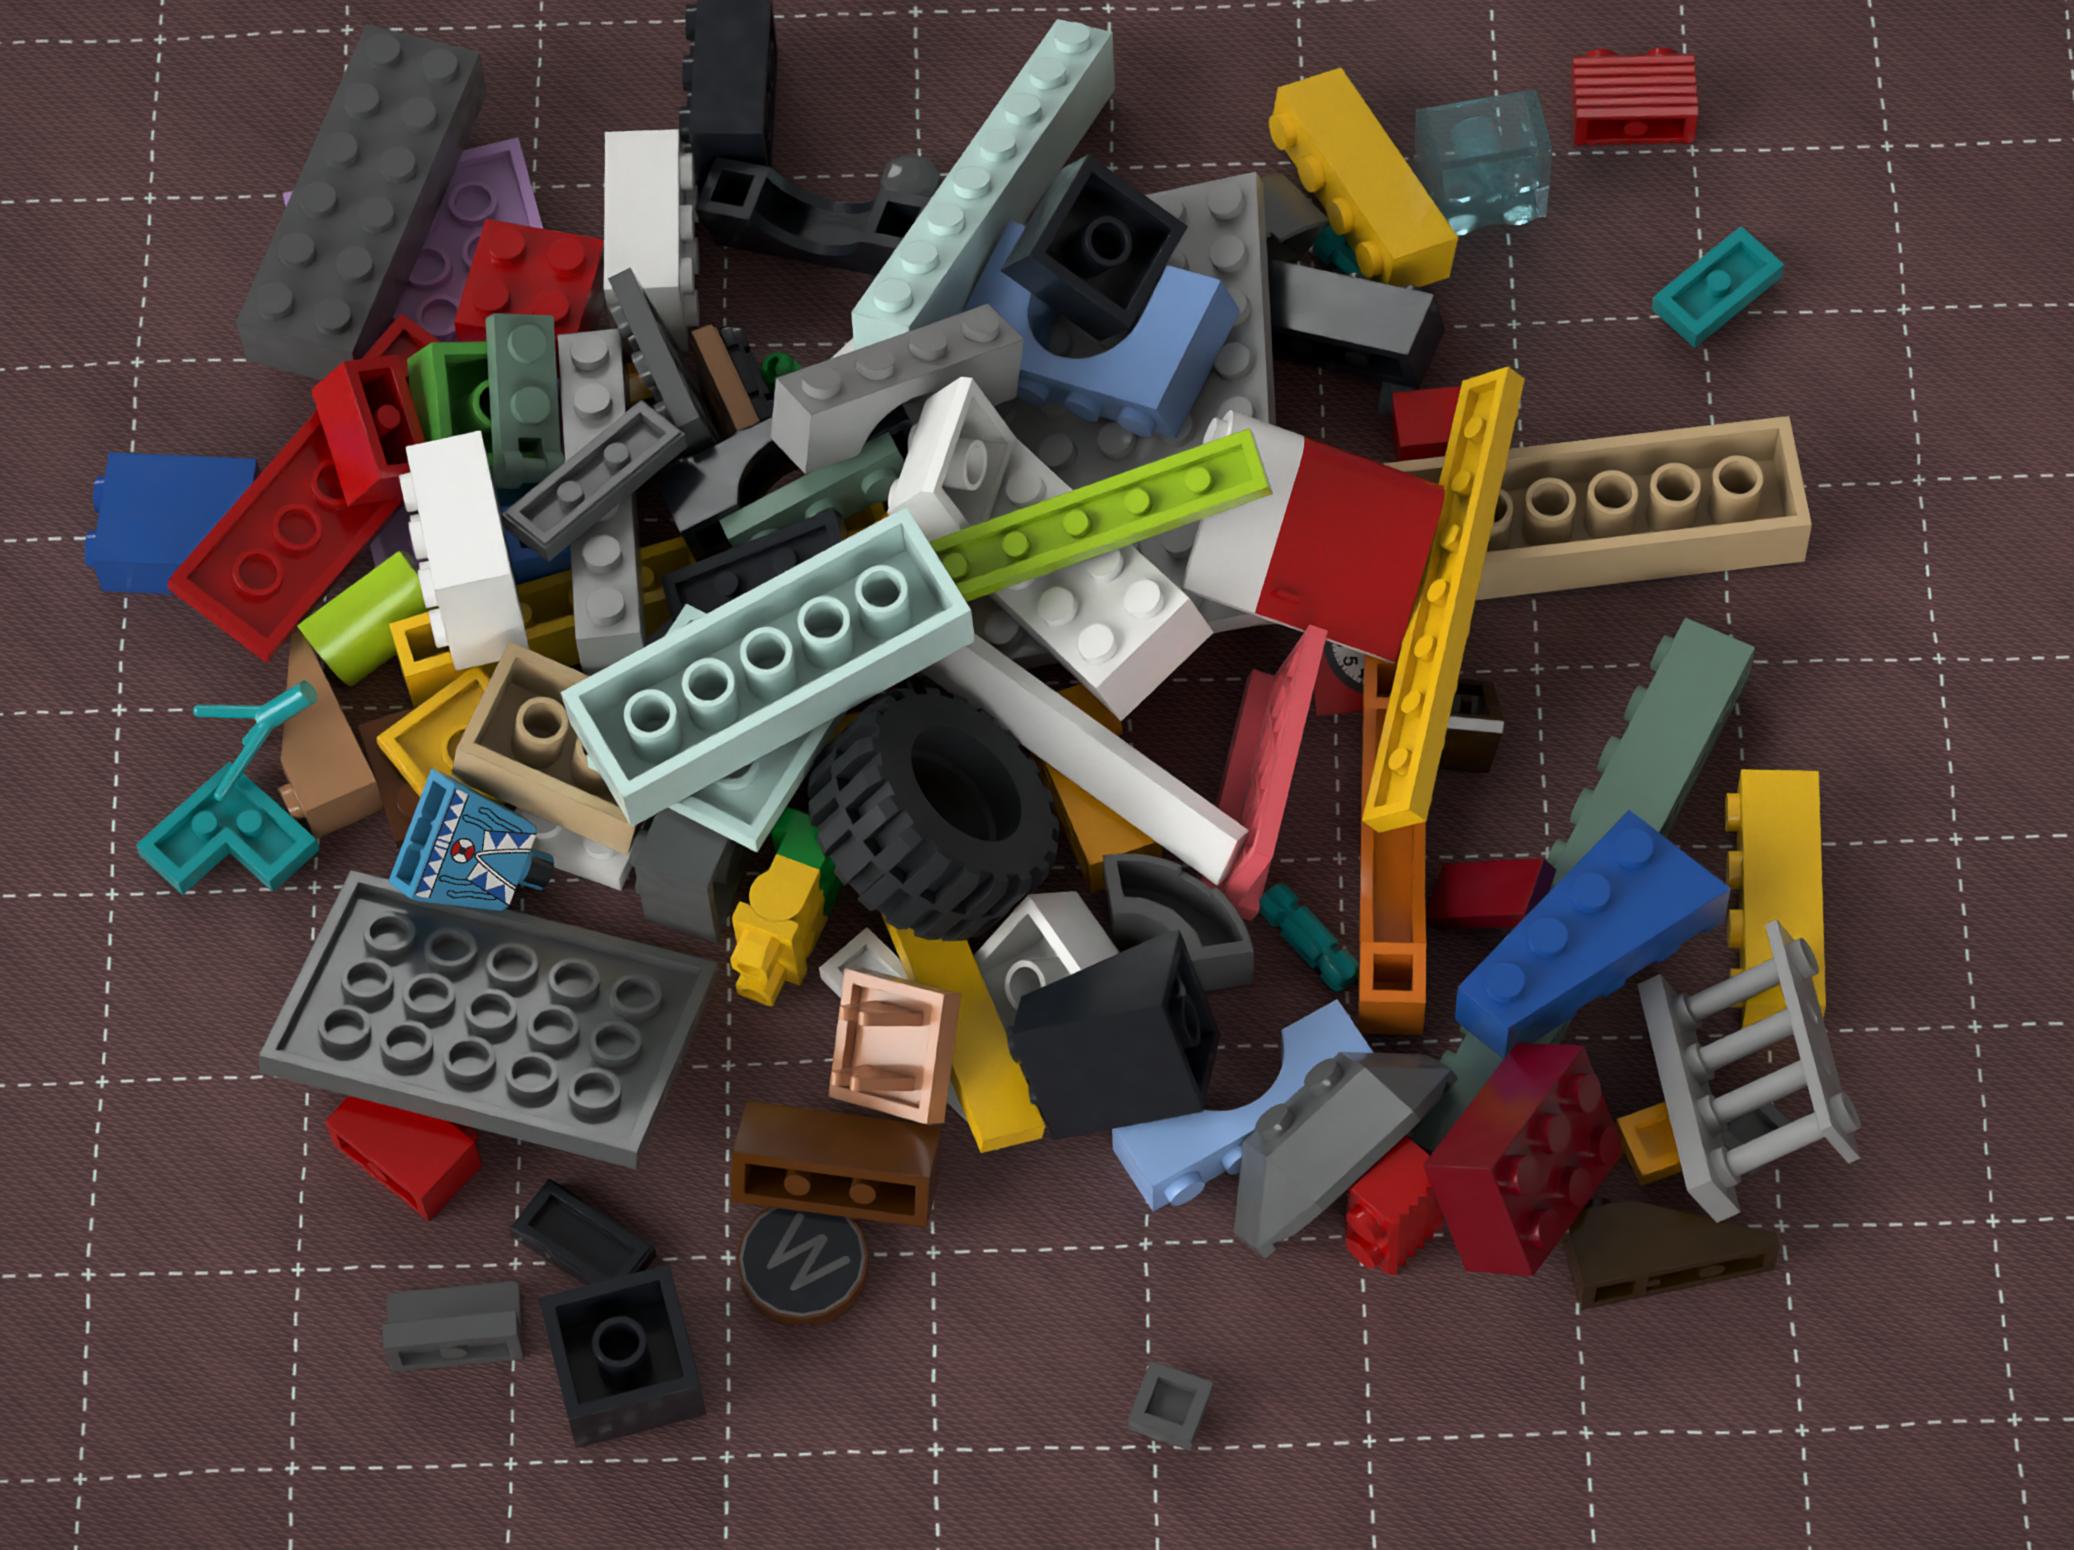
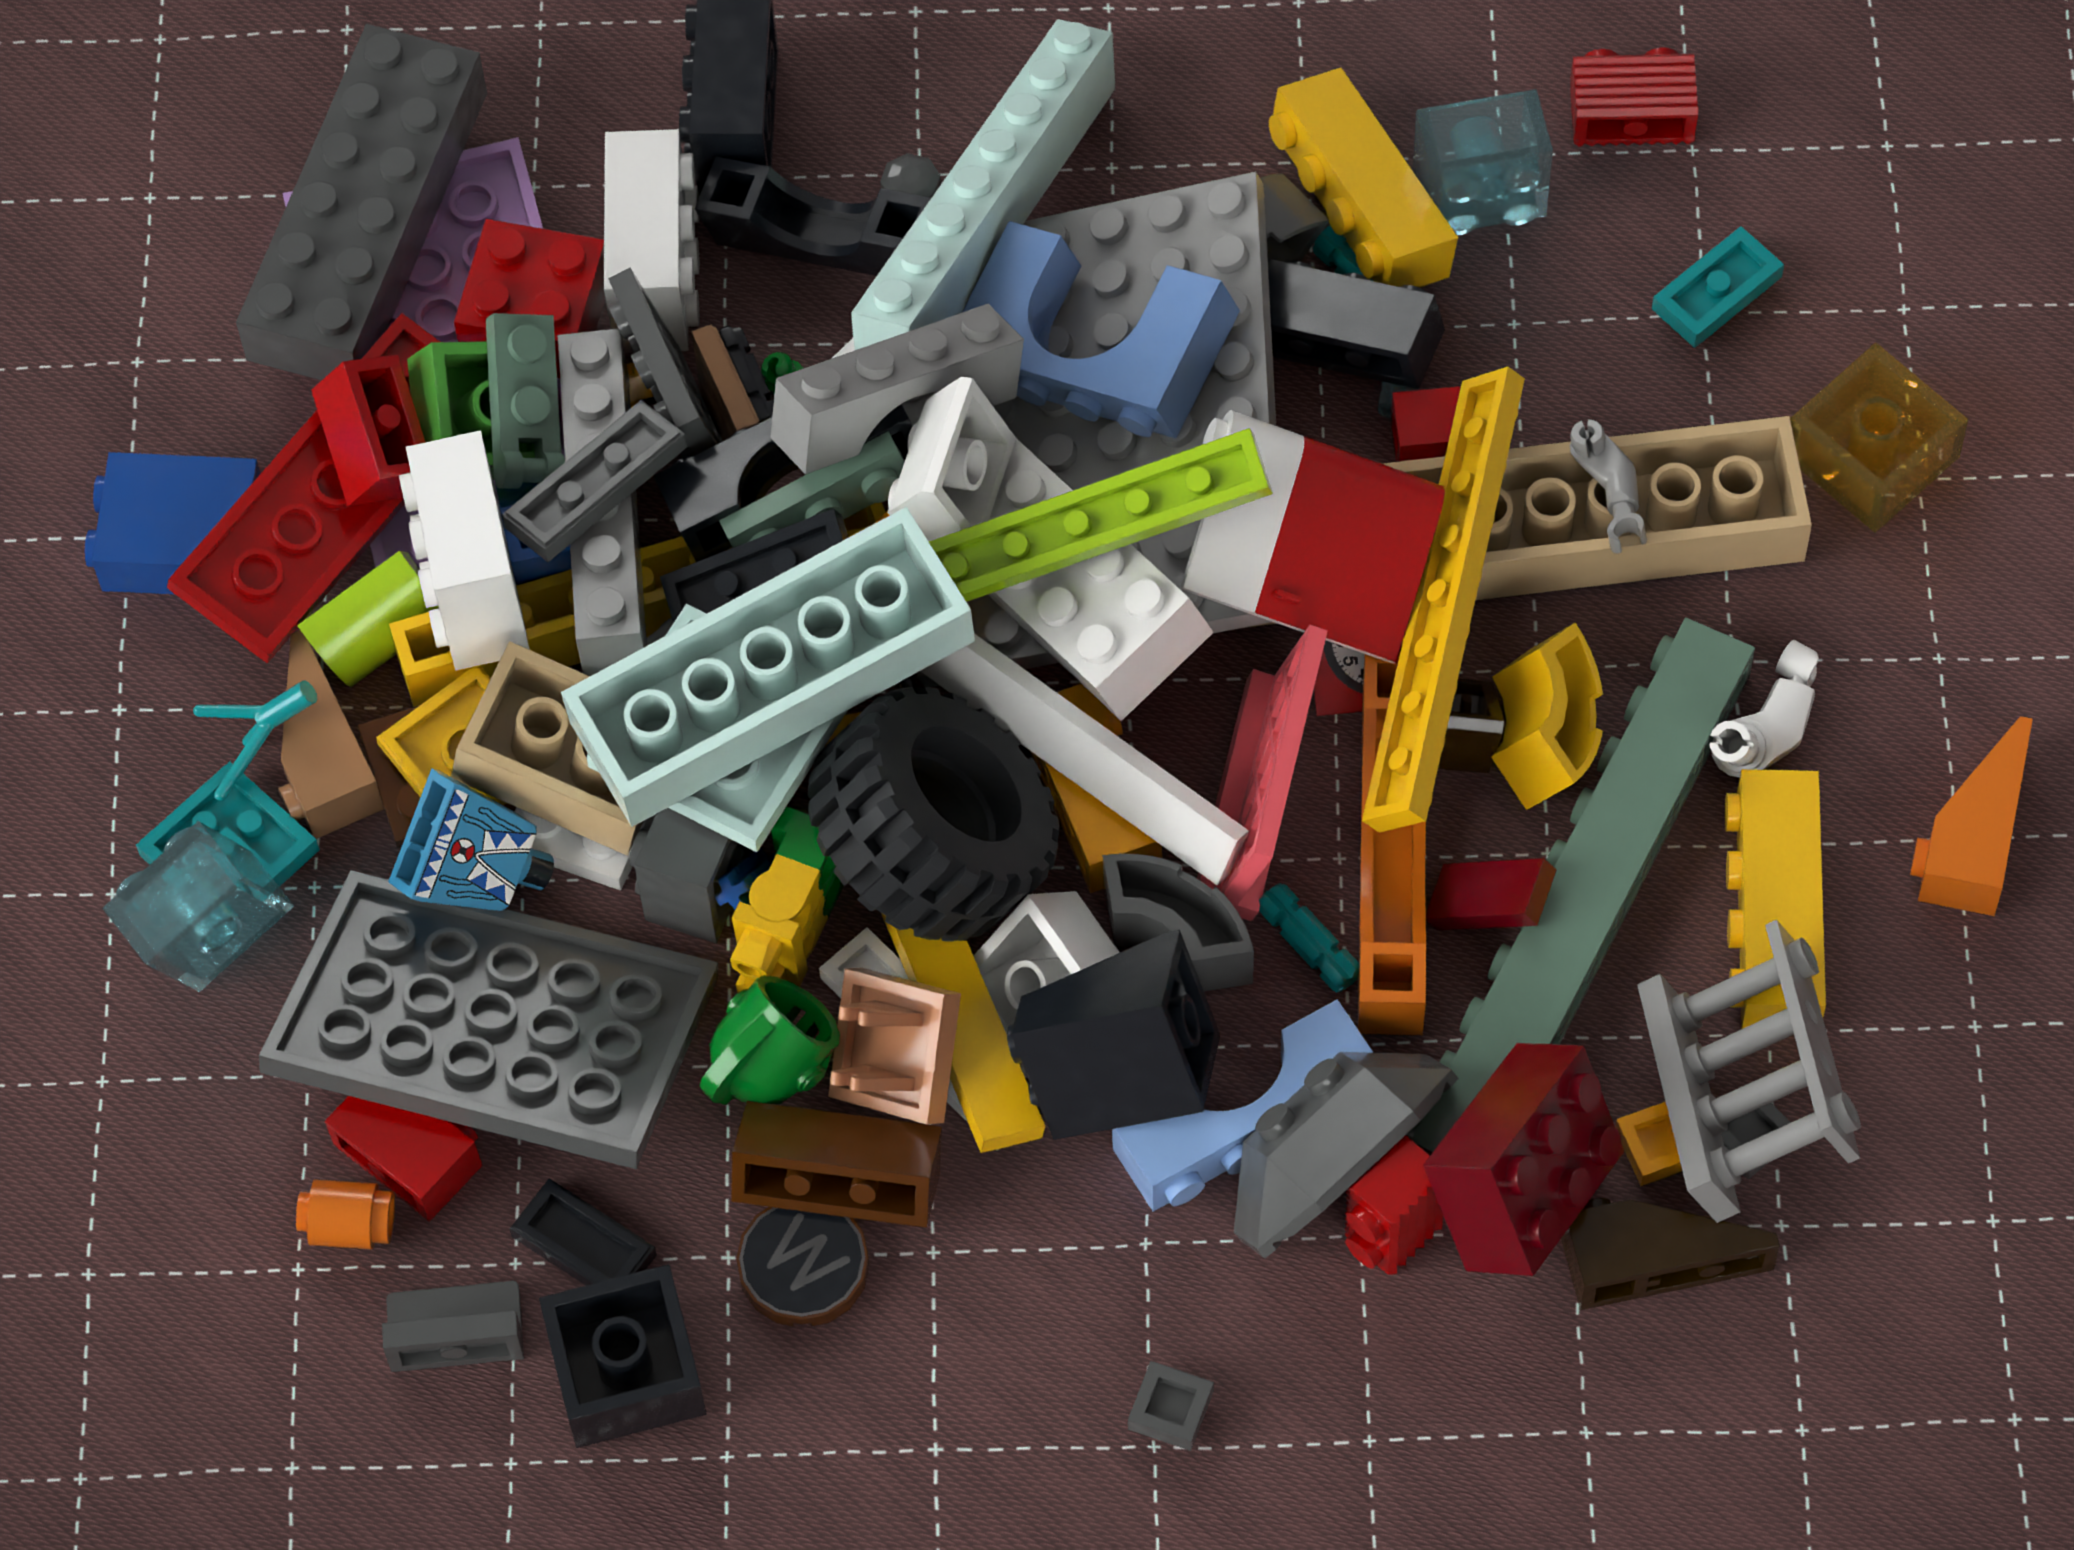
black brick [1000,154,1188,342] -> none
blue wedge [1455,810,1731,1059] -> none
none -> clear light blue brick [102,821,294,992]
none -> orange brick [296,1179,395,1250]
none -> green helmet [699,975,840,1105]
none -> axle [714,847,775,910]
none -> yellow brick [1491,622,1603,810]
none -> light grey arm [1570,419,1647,554]
none -> white arm [1710,640,1819,778]
none -> clear yellow brick [1790,342,1969,533]
none -> orange slope [1910,716,2033,916]

